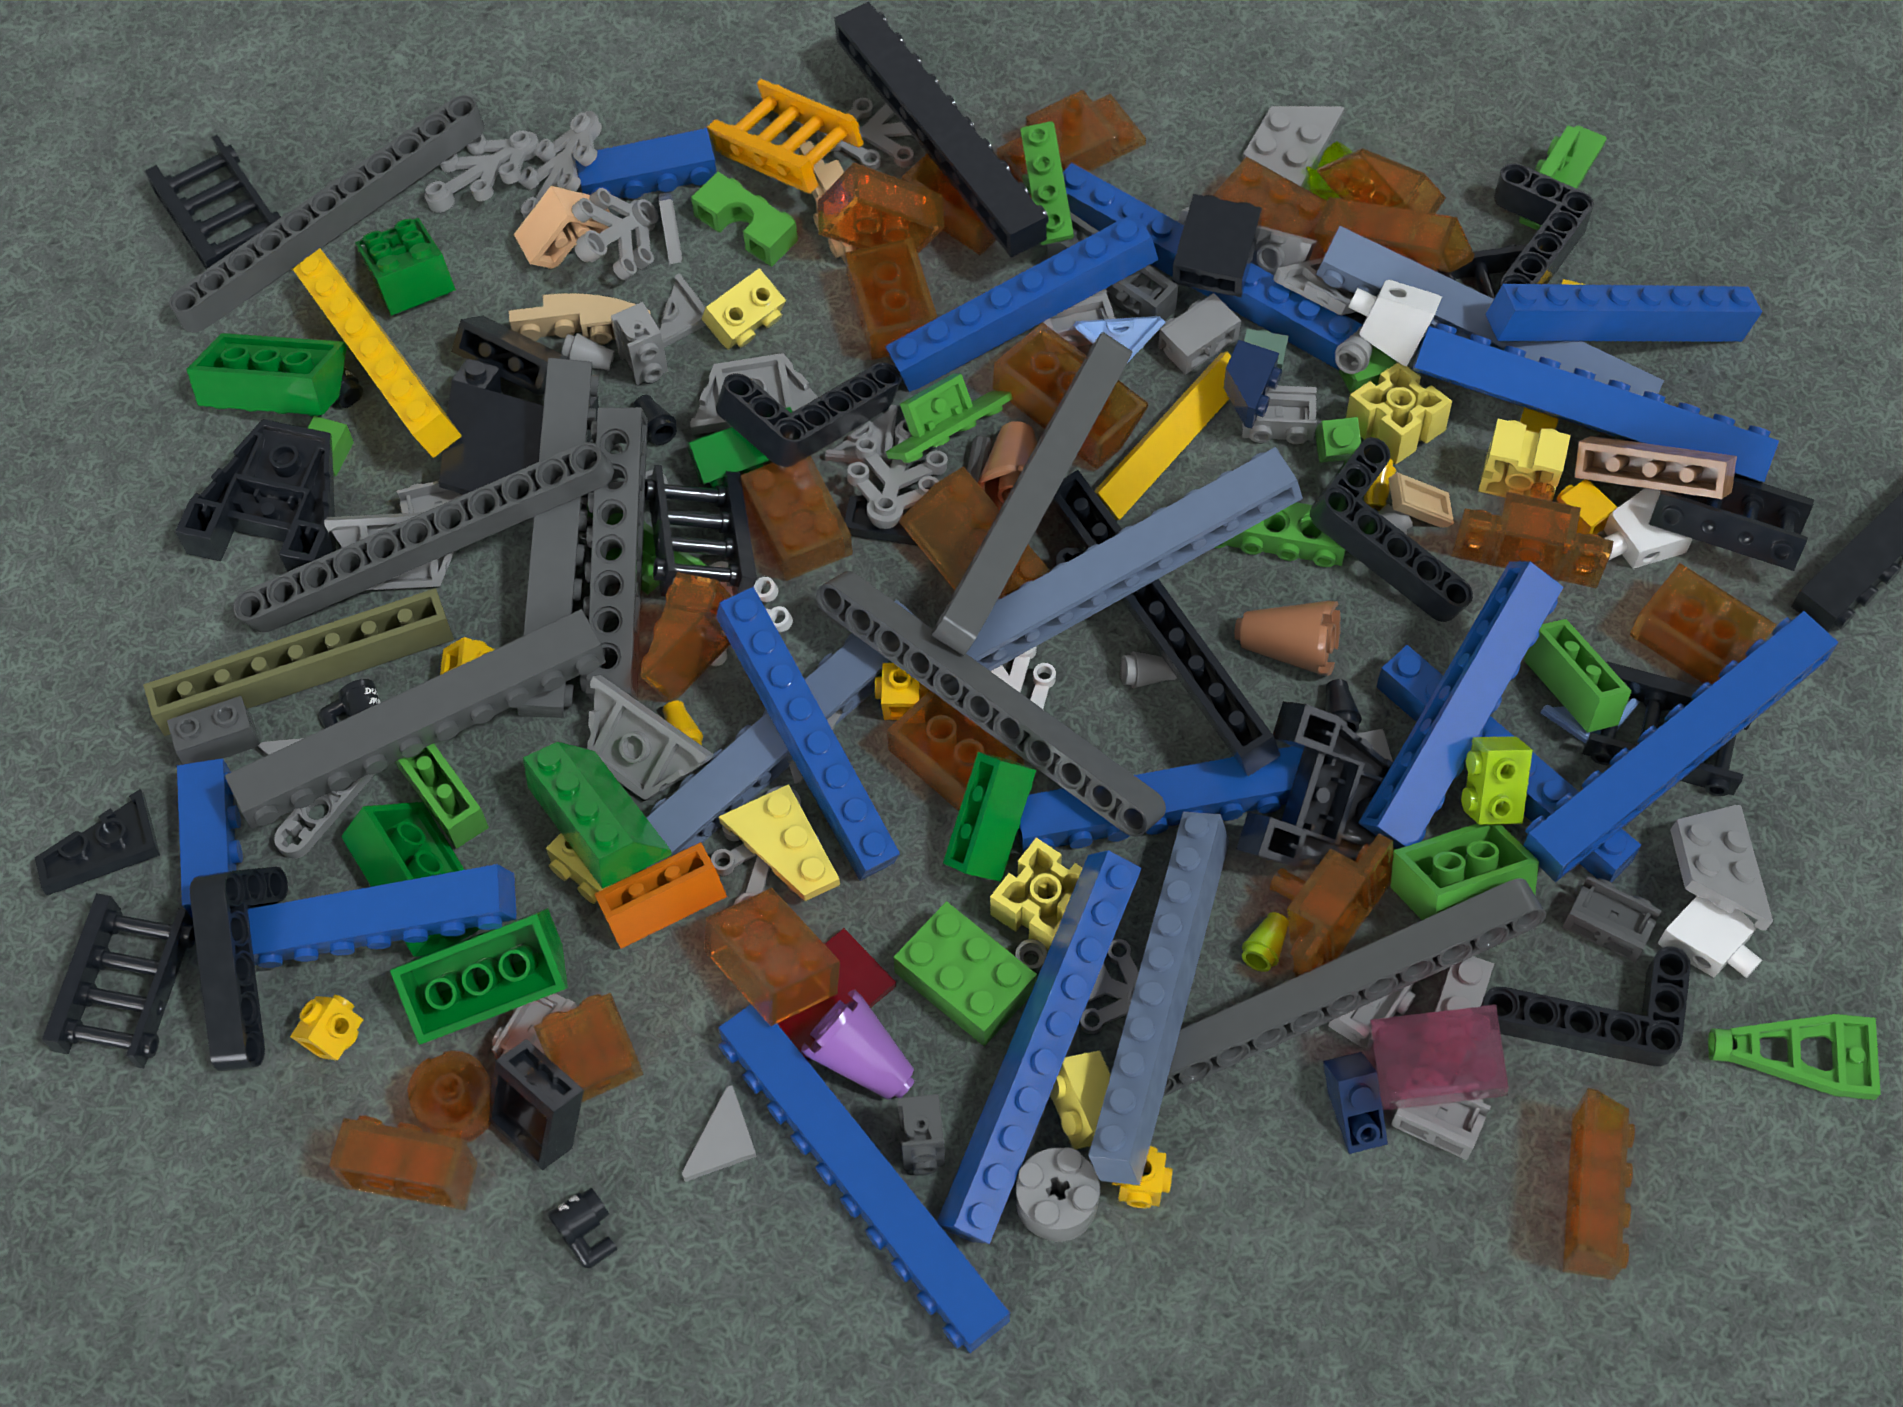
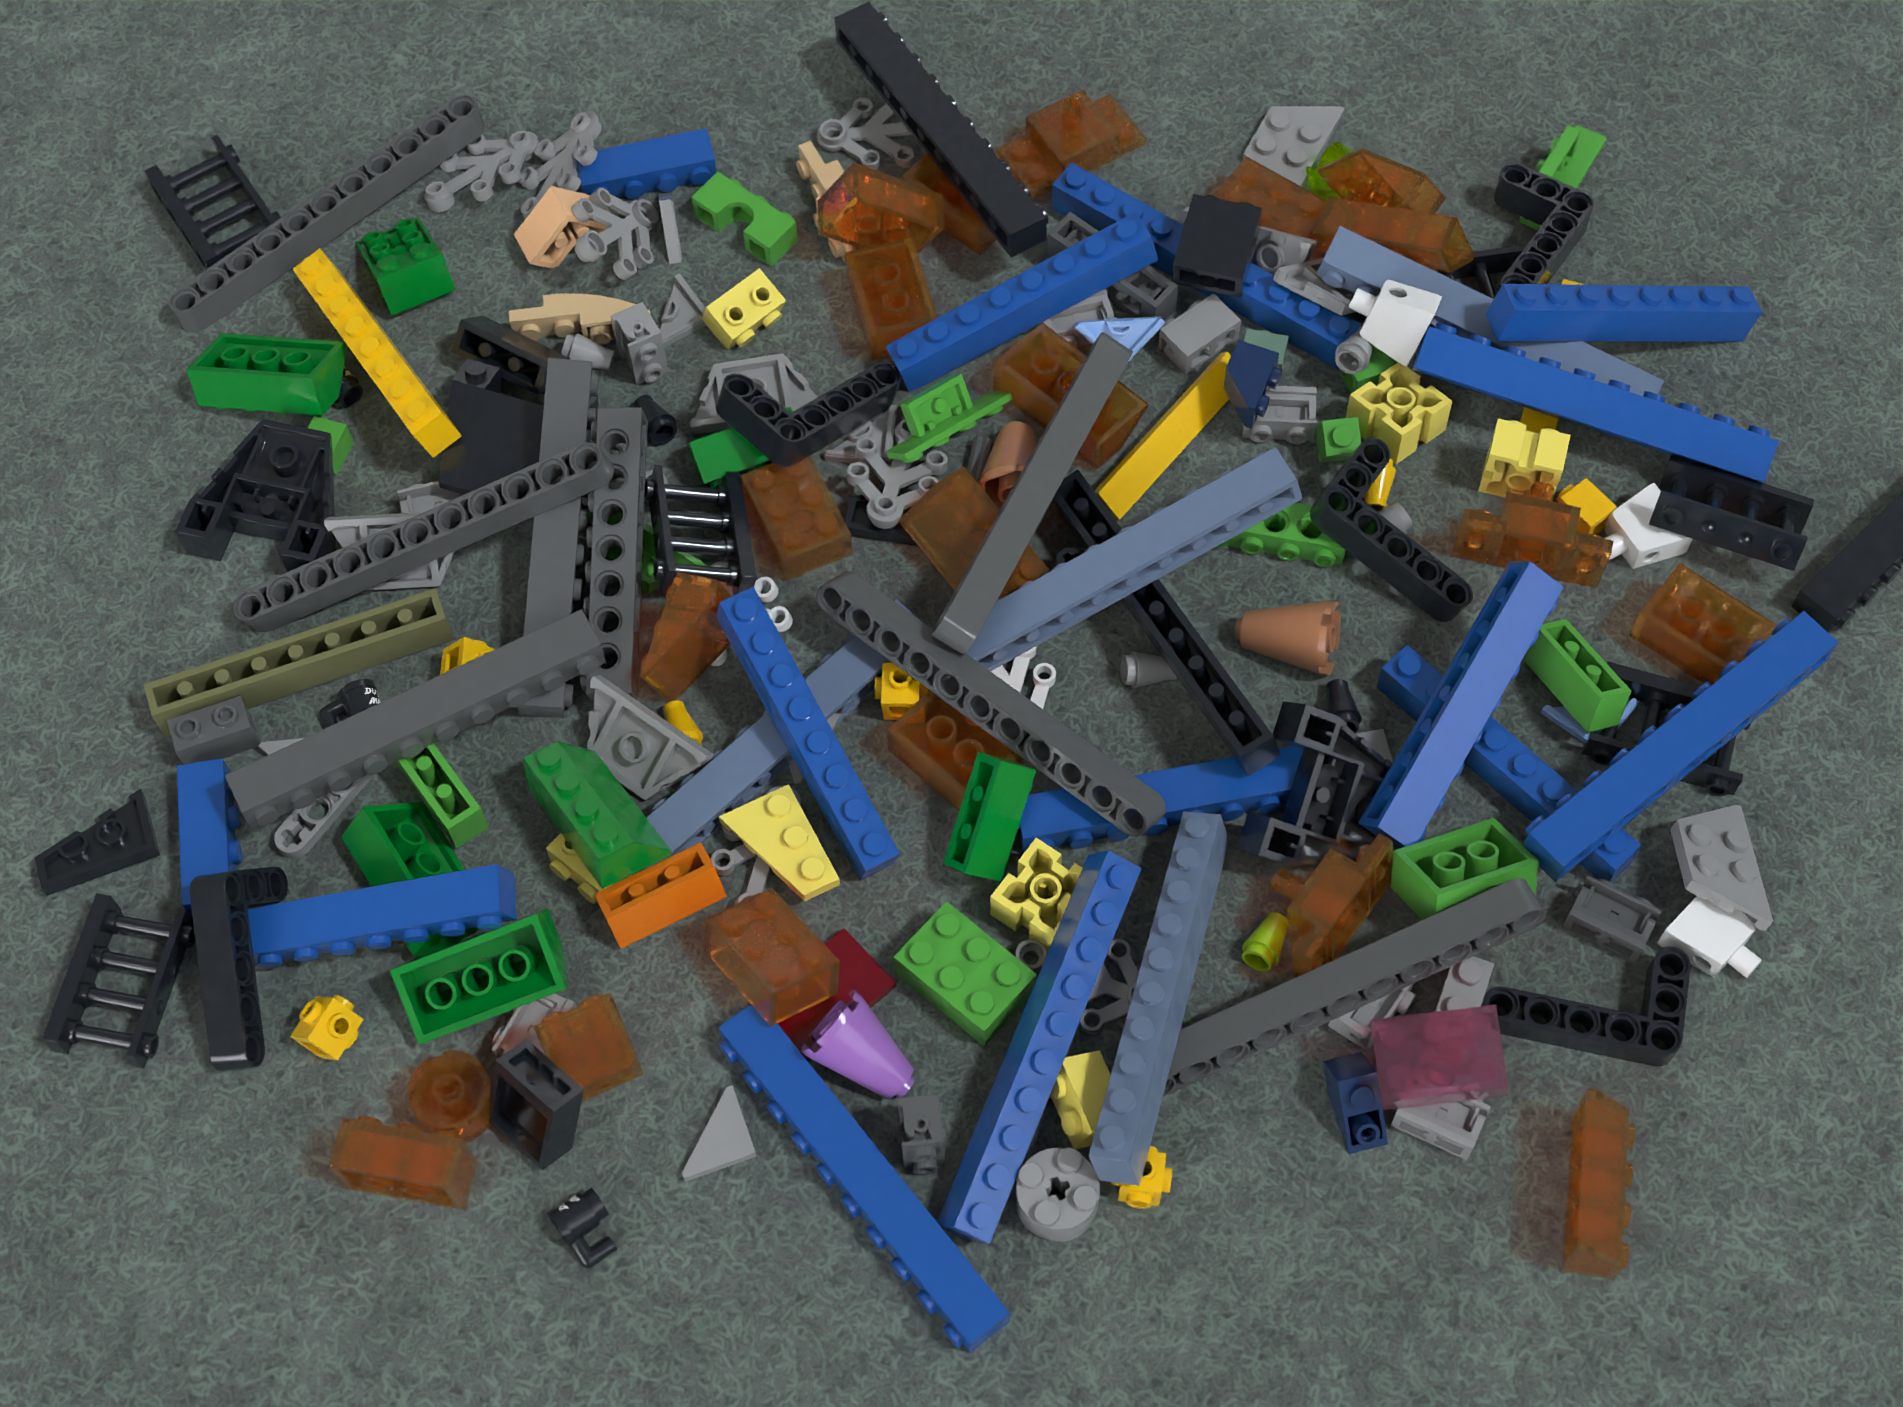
light orange fence [707,79,864,194] -> none
bright green bracket [1020,121,1074,245] -> none
tan tile [1388,472,1454,528] -> none
lime brick [1461,737,1533,825] -> none
medium nougat brick [1574,436,1737,499] -> none
bright green plate [1708,1014,1881,1100] -> none

